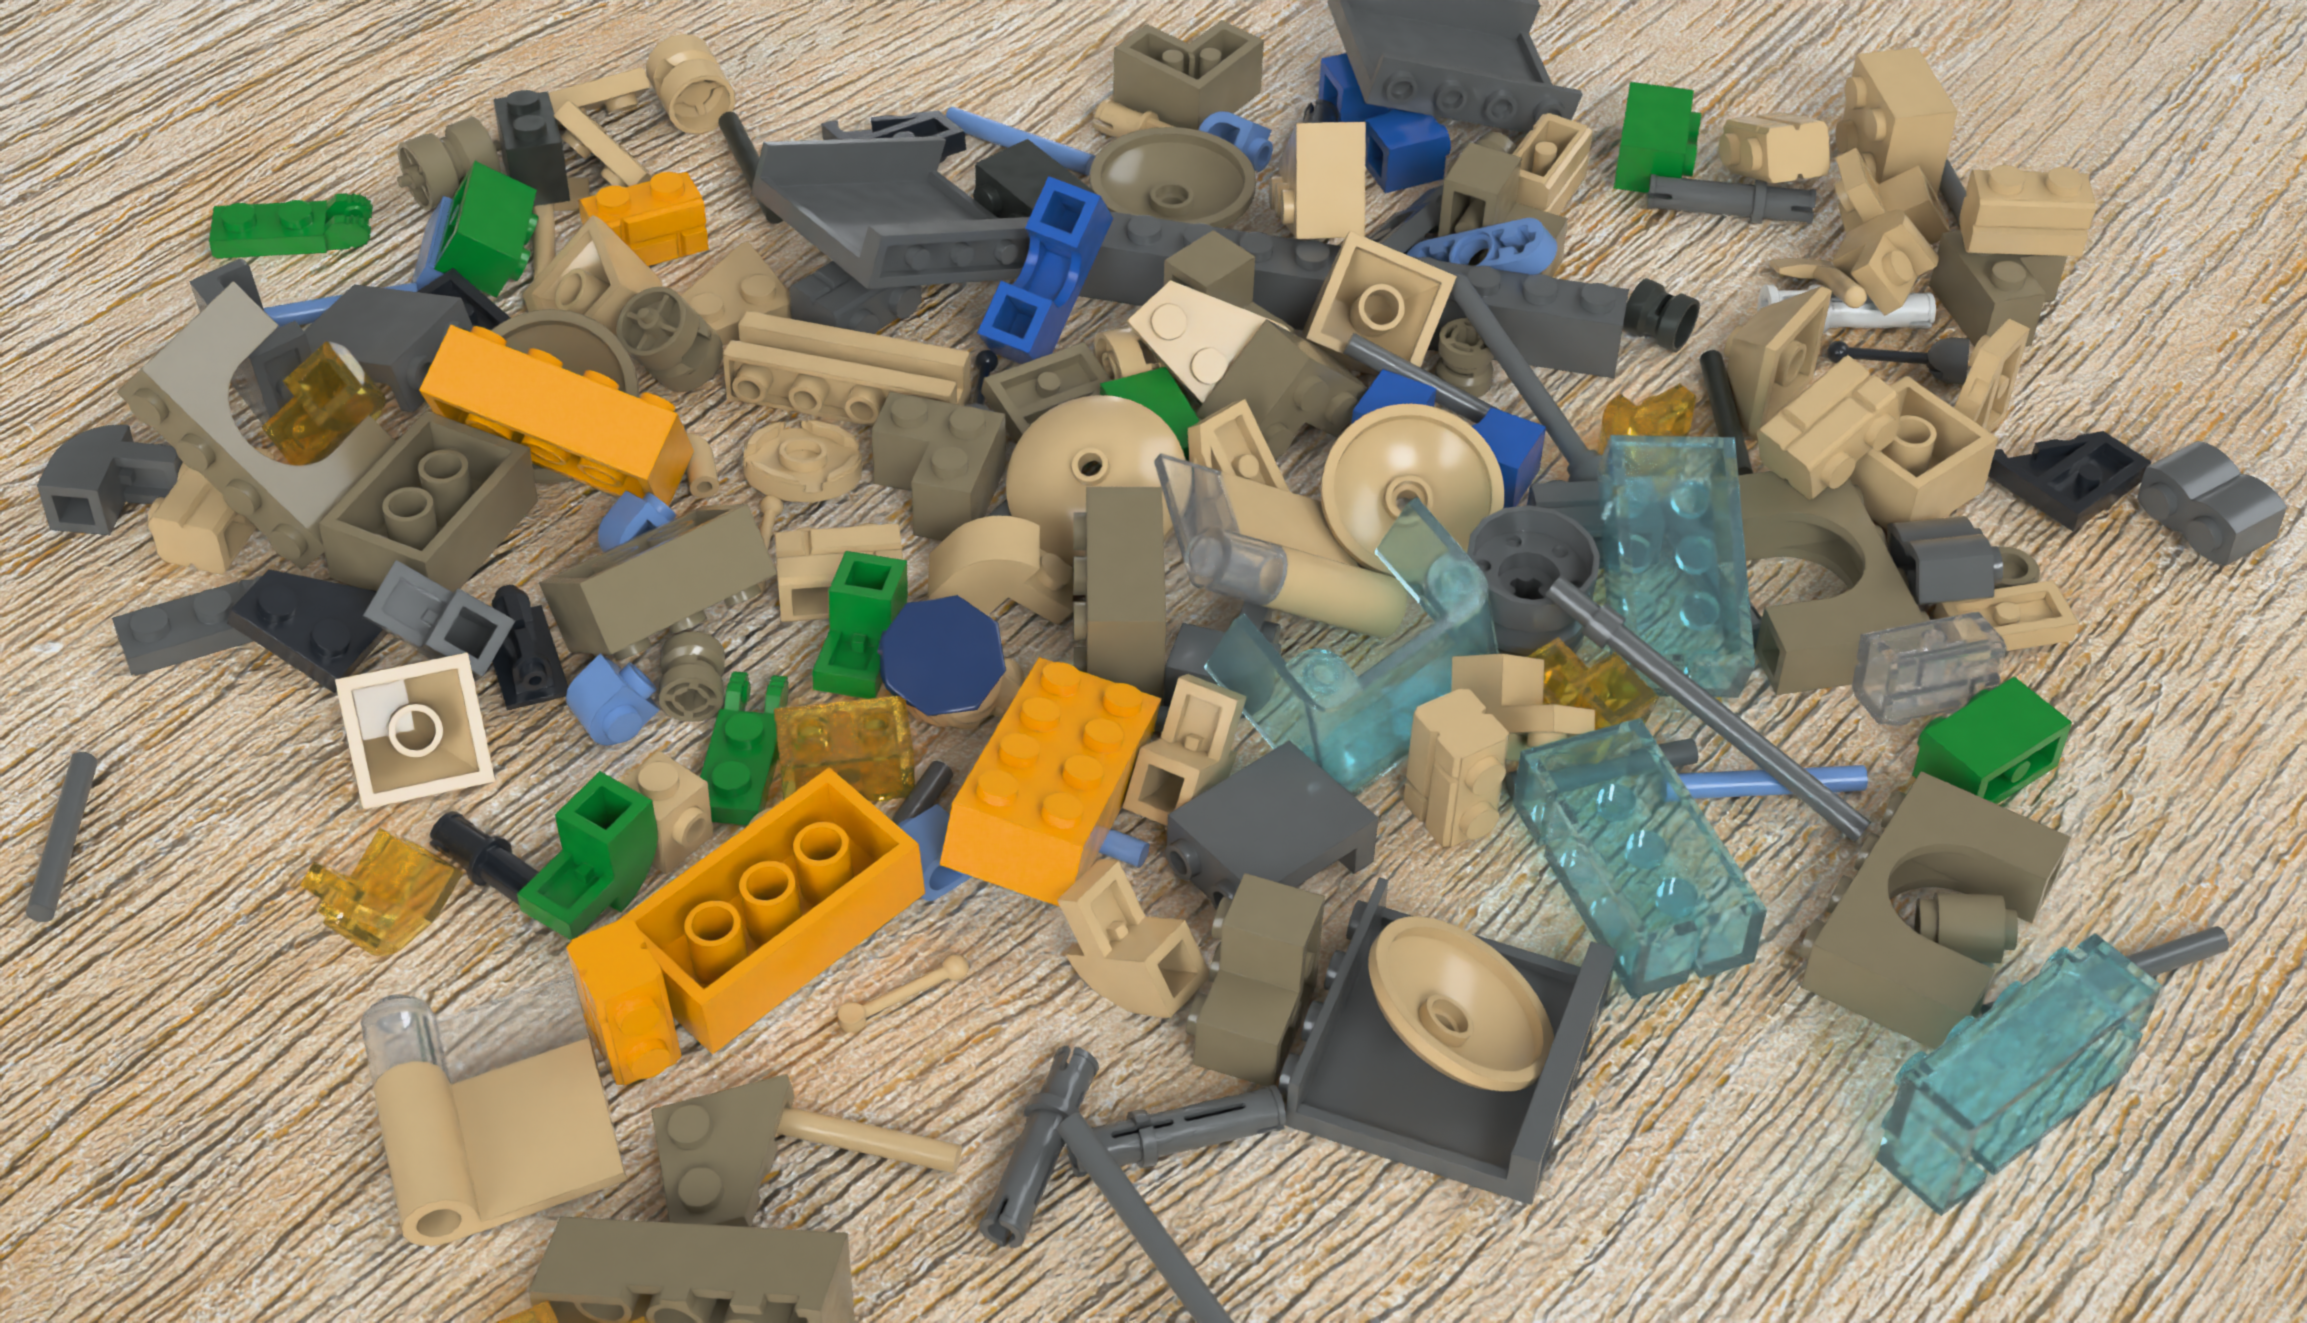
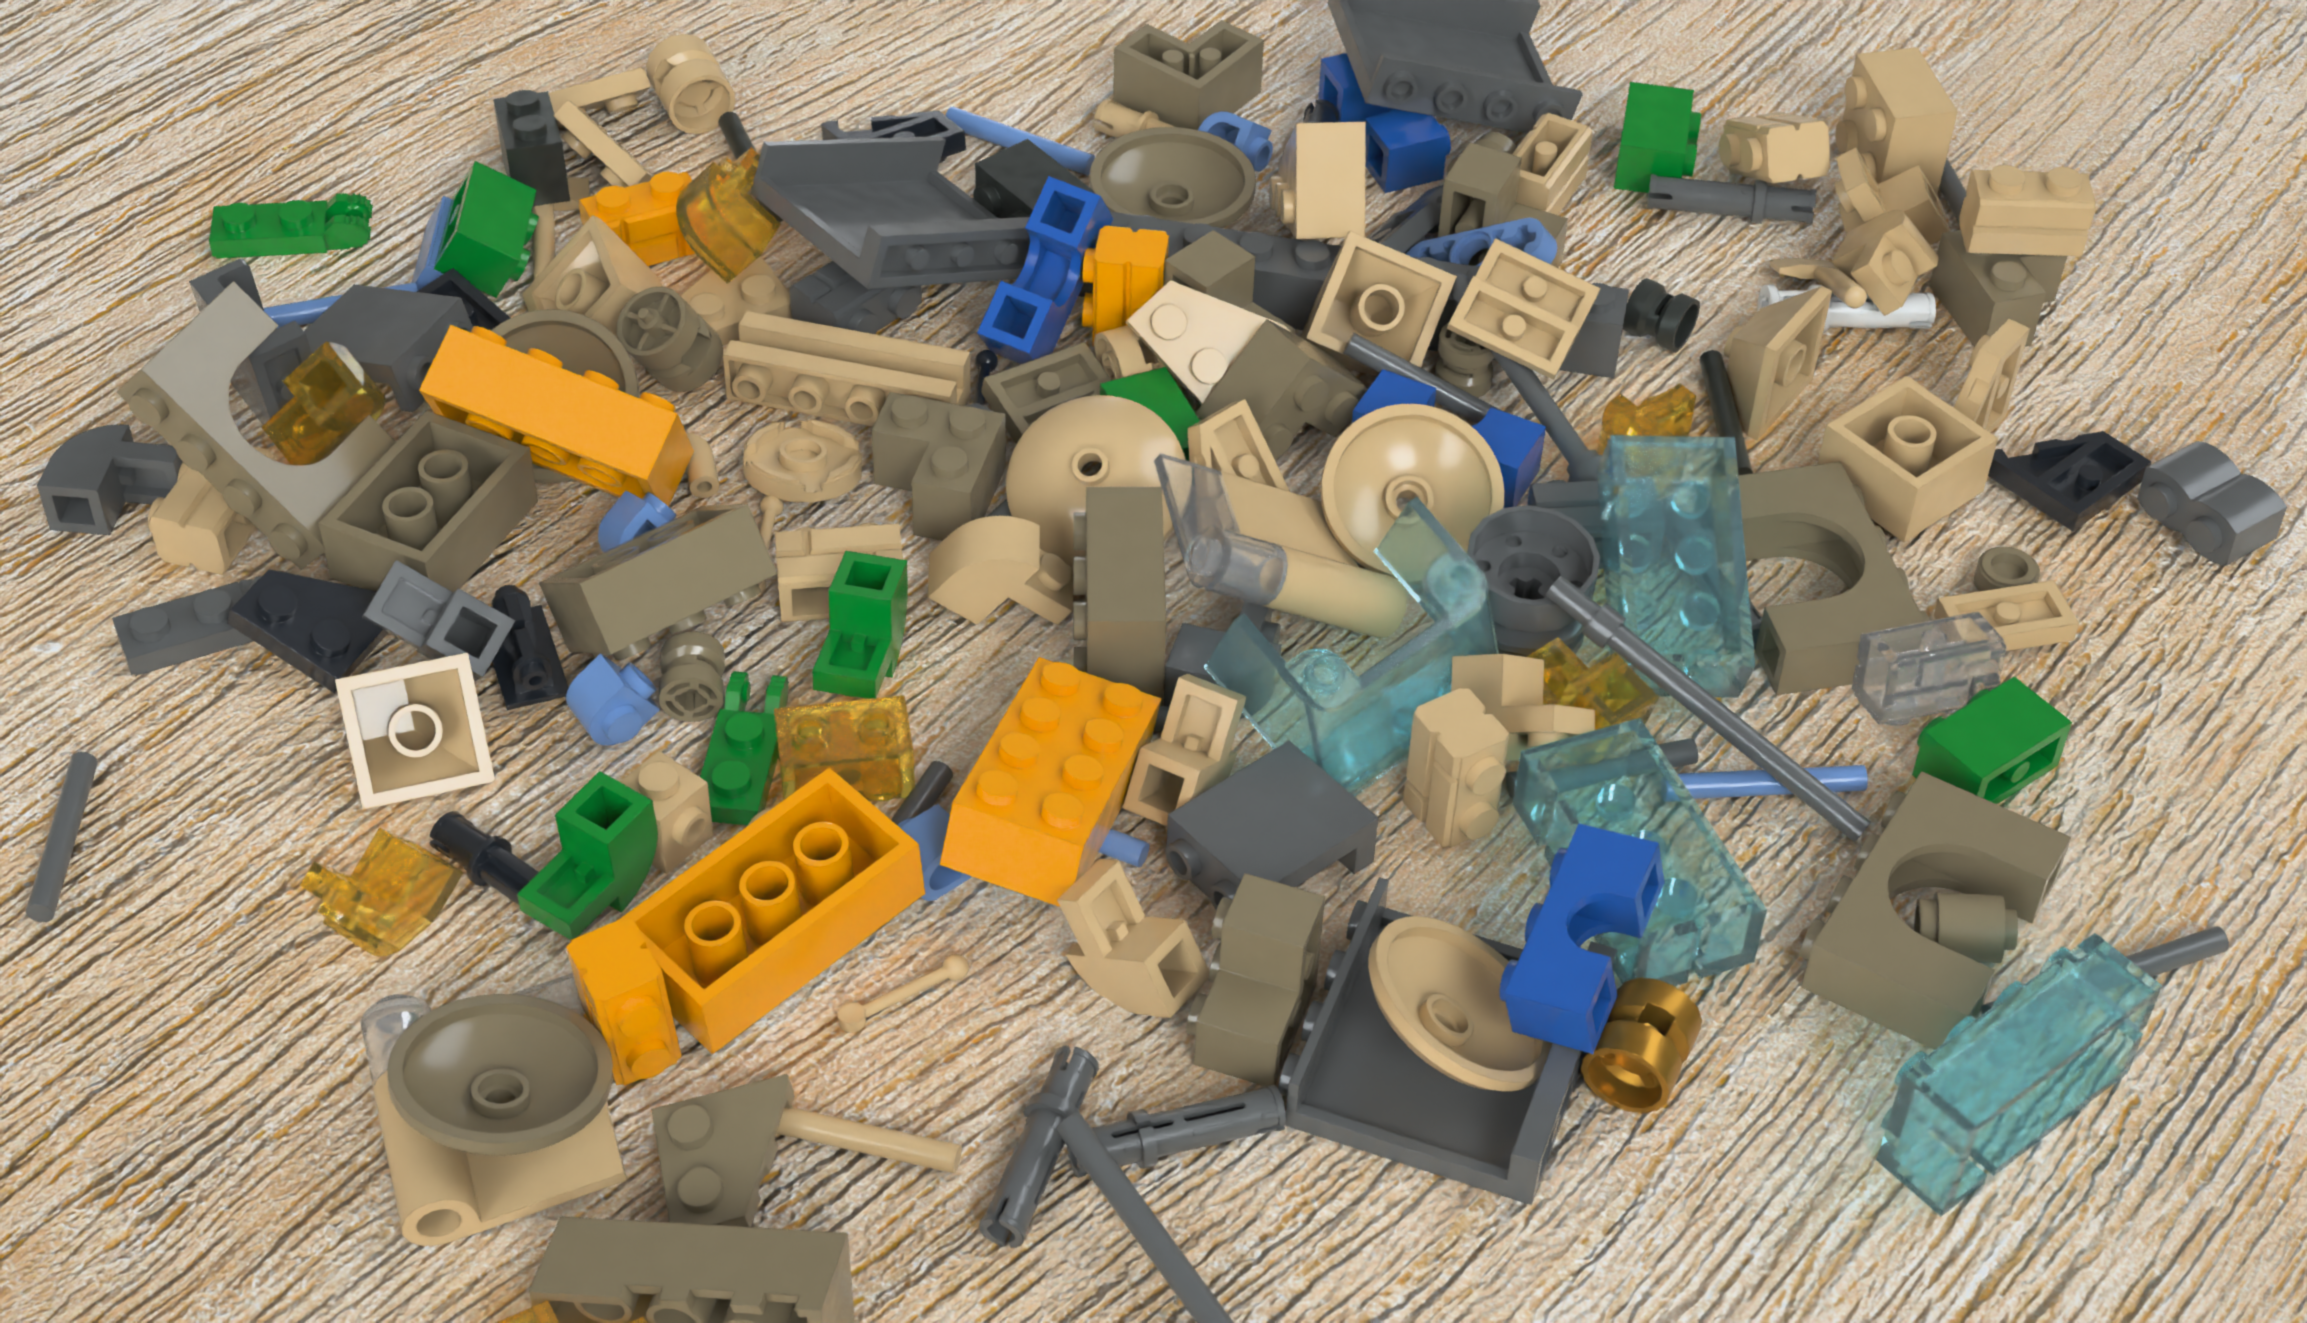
dark tan wheel [397,116,502,211] -> none
dark blue piece [877,595,1025,729] -> none
tan brick [1757,355,1900,500] -> none
hinge [1827,337,1970,384] -> none
dark grey brick [1887,516,2003,605] -> none
none -> dark tan dish [388,994,613,1156]
none -> clear yellow brick [676,147,781,284]
none -> light orange brick [1082,226,1169,347]
none -> tan slope [1447,238,1601,380]
none -> blue arch [1499,823,1665,1054]
none -> pearl gold wheel [1581,977,1702,1113]

